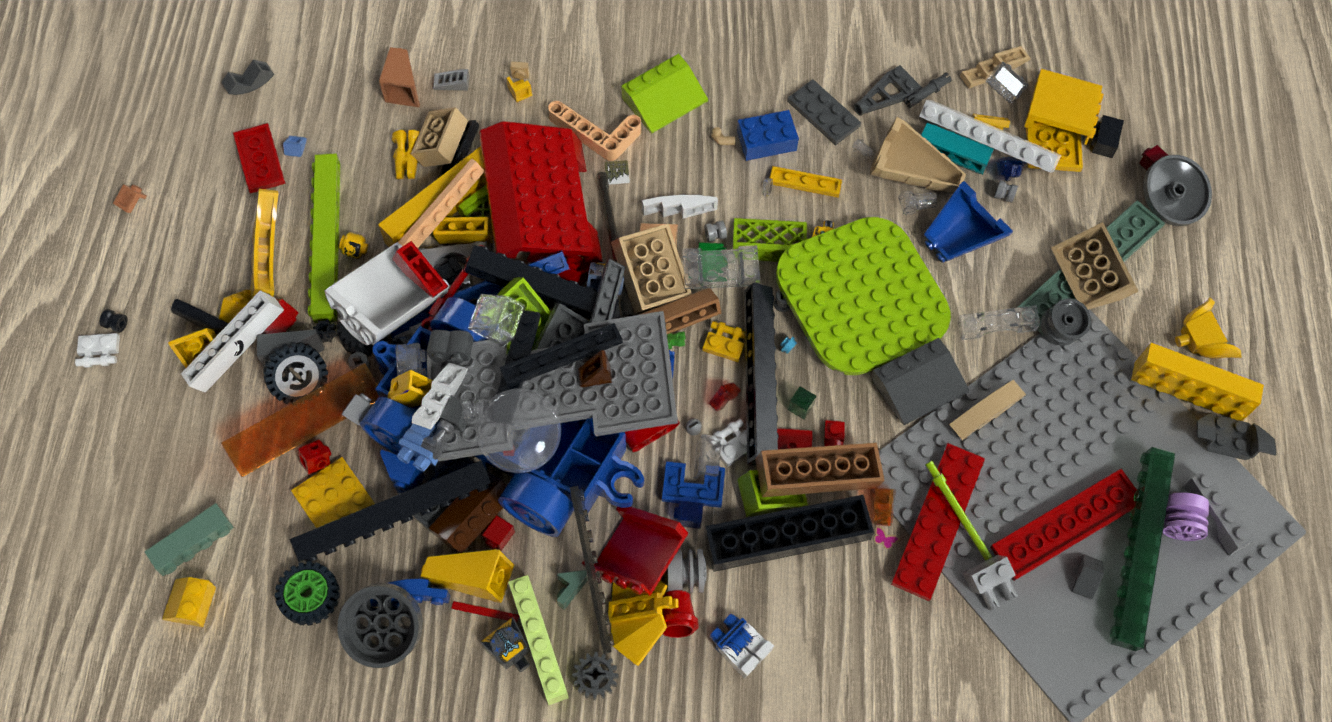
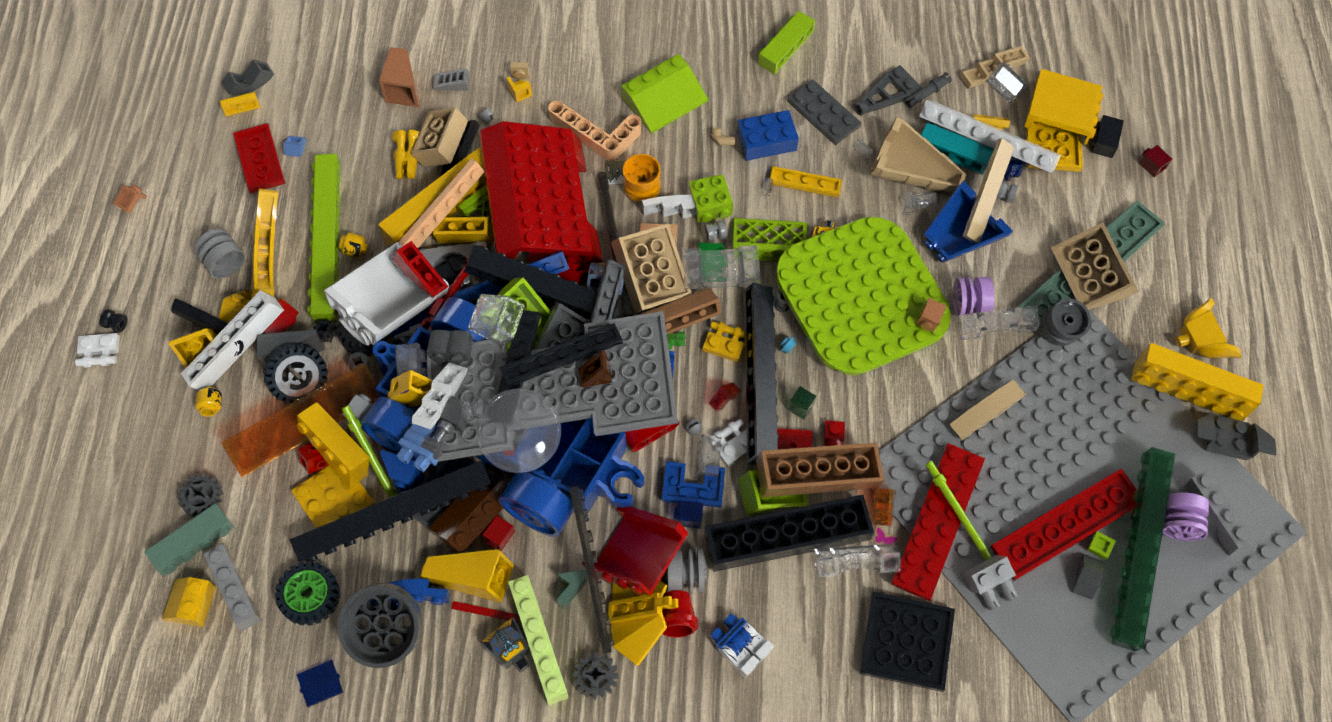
dark grey slope [872,338,969,425] -> none
dark grey dish [1143,155,1212,226] -> none
none -> dark grey gear [177,473,224,517]
none -> light grey wheel [193,228,245,279]
none -> yellow head [195,386,222,417]
none -> light grey arch [203,544,262,631]
none -> yellow plate [220,92,261,117]
none -> yellow wedge [297,402,370,489]
none -> clear blue piece [297,660,344,708]
none -> lime bar [342,405,396,498]
none -> light grey hinge [478,107,494,123]
none -> light orange wheel [623,154,661,203]
none -> lime bracket [689,174,733,223]
none -> lime brick [758,11,816,75]
none -> clear arch [814,543,901,577]
none -> black plate [859,592,955,692]
none -> nougat brick [916,298,946,332]
none -> lavender wheel [952,277,995,317]
none -> tan tile [963,138,1014,244]
none -> lime plate [1087,531,1116,560]

